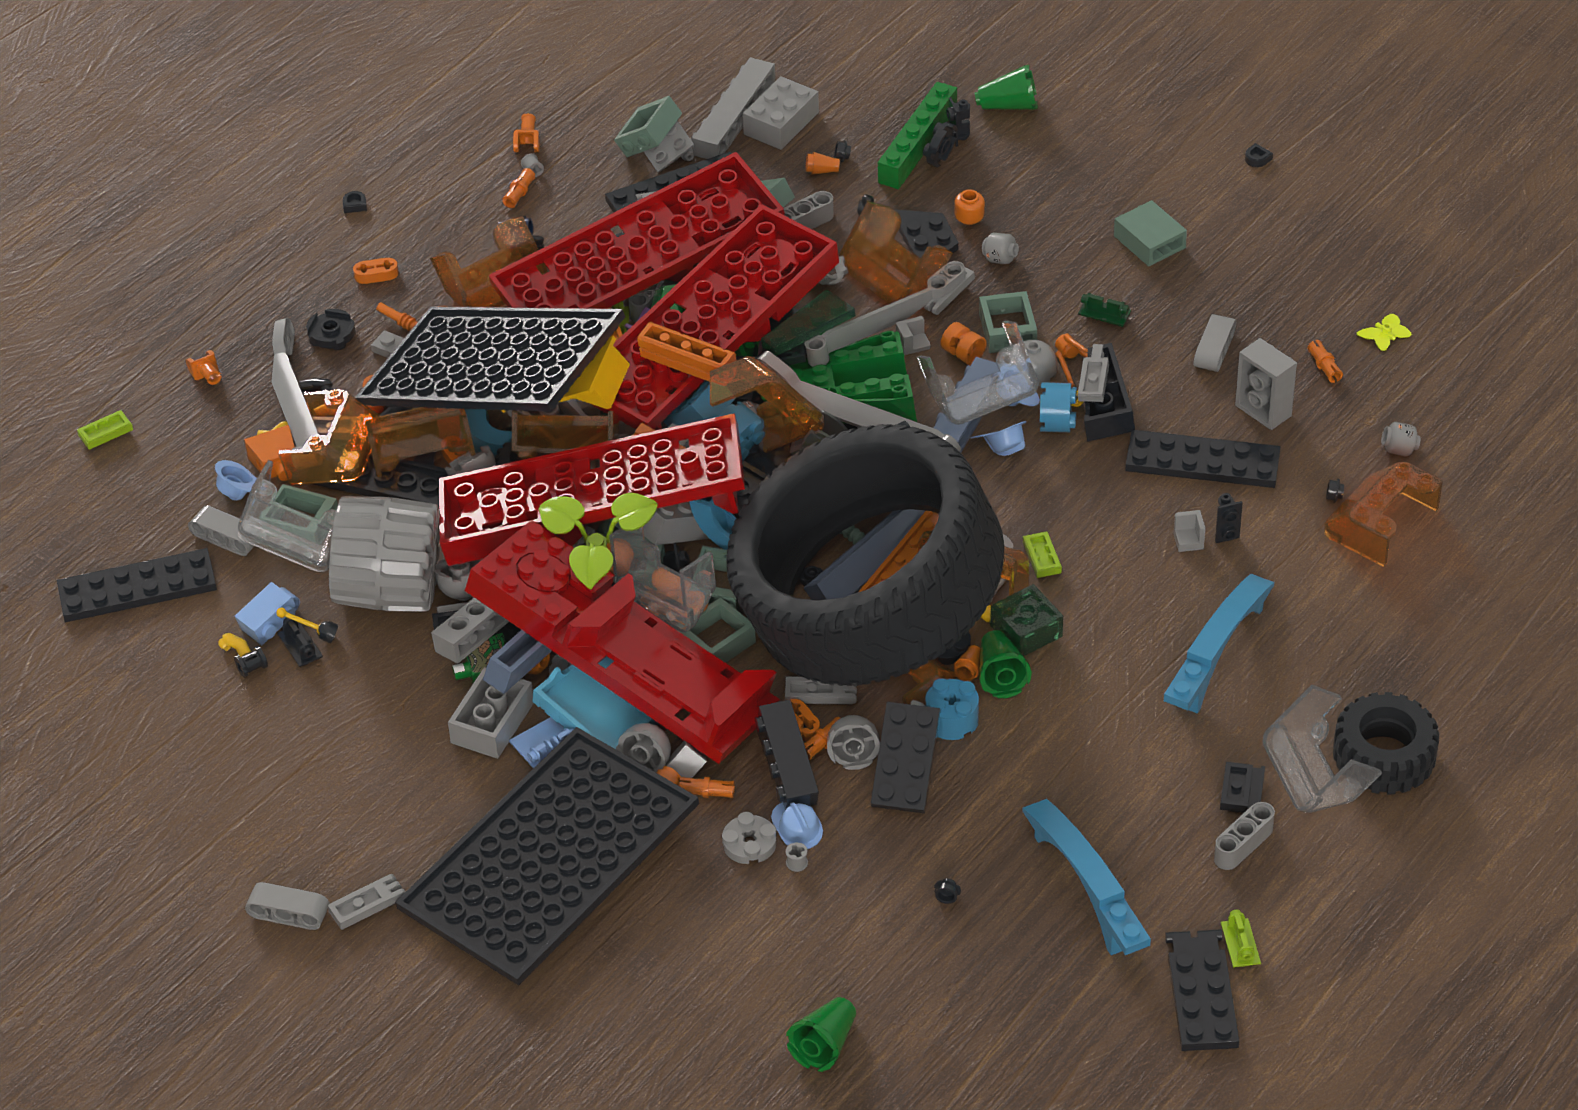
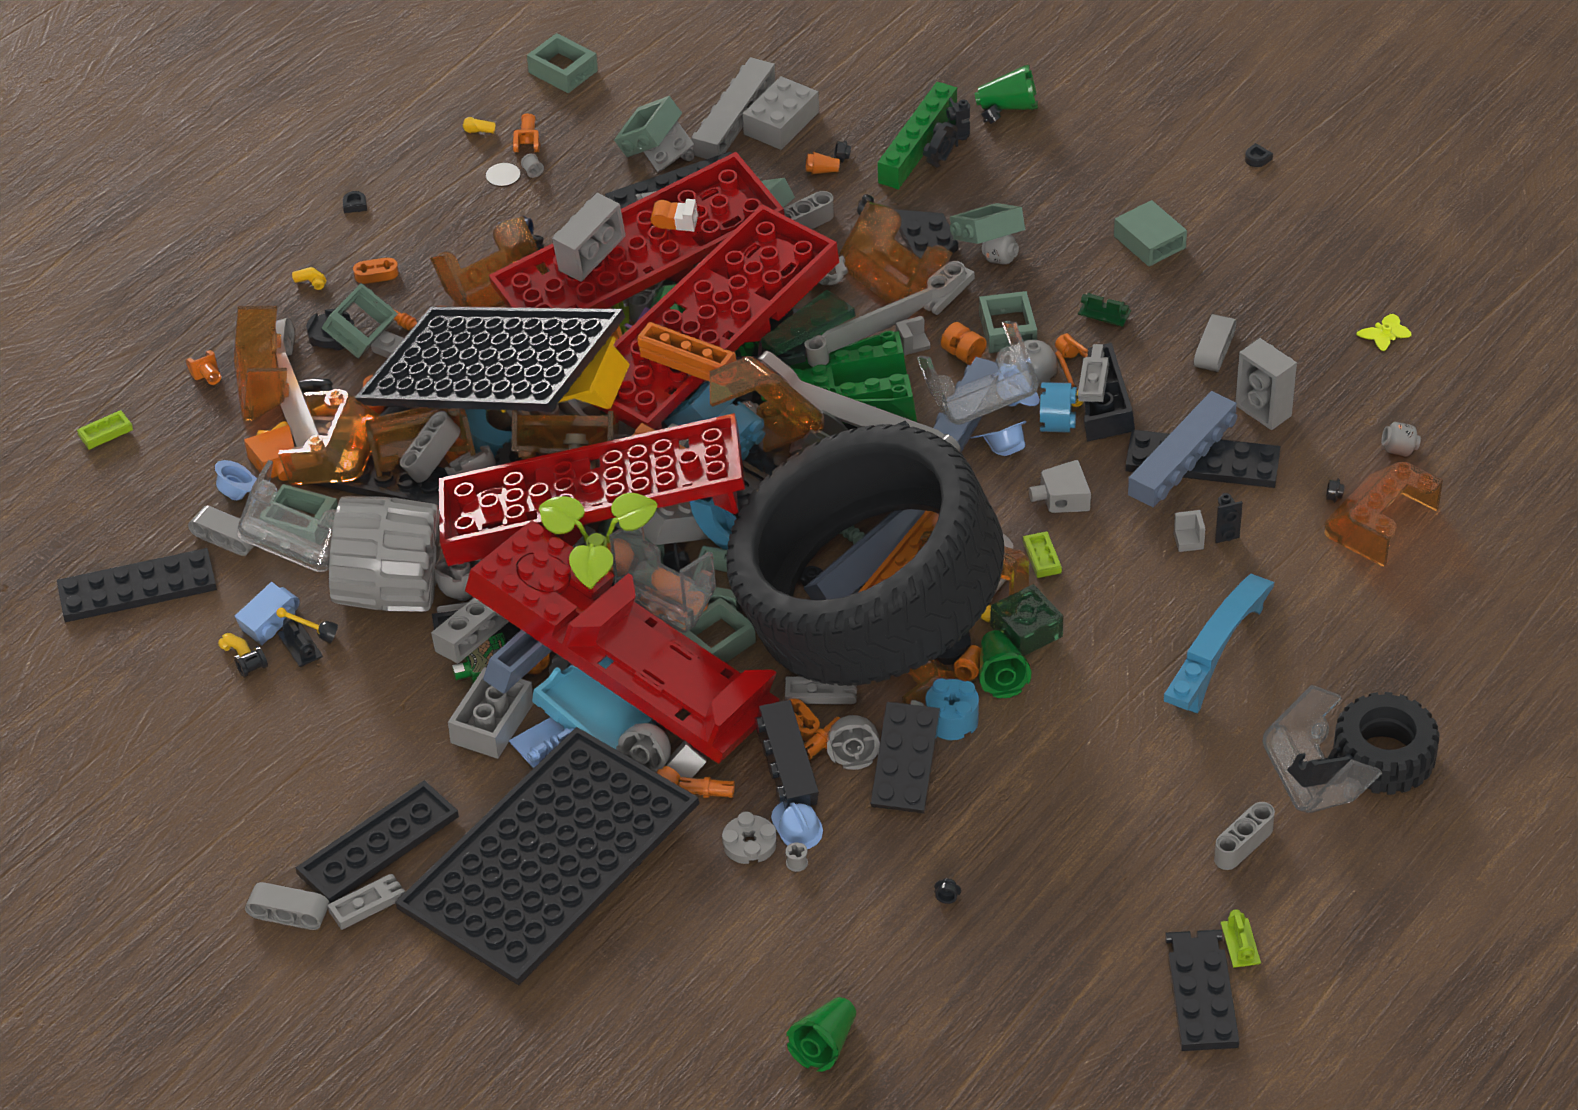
orange pin [502,168,535,208] -> none
orange head [954,189,985,225] -> none
dark azure slope [1022,799,1151,955] -> none
black plate [1220,762,1265,813] -> none
orange pin [1307,340,1343,383] -> none
none -> clear orange windscreen [234,306,289,421]
none -> yellow arm [292,267,326,290]
none -> black plate [295,780,459,903]
none -> sand green window [322,283,398,359]
none -> light grey beam [400,411,460,482]
none -> yellow arm [463,117,495,134]
none -> white sticker [486,163,520,186]
none -> sand green window [527,33,598,93]
none -> light grey brick [552,193,626,282]
none -> dark tan plate [563,434,588,450]
none -> leg [651,199,698,232]
none -> sand green window [950,203,1025,244]
none -> black plate [981,104,1002,124]
none -> light grey torso [1029,460,1091,513]
none -> sand blue brick [1128,391,1237,507]
none -> black hinge [1287,747,1354,788]

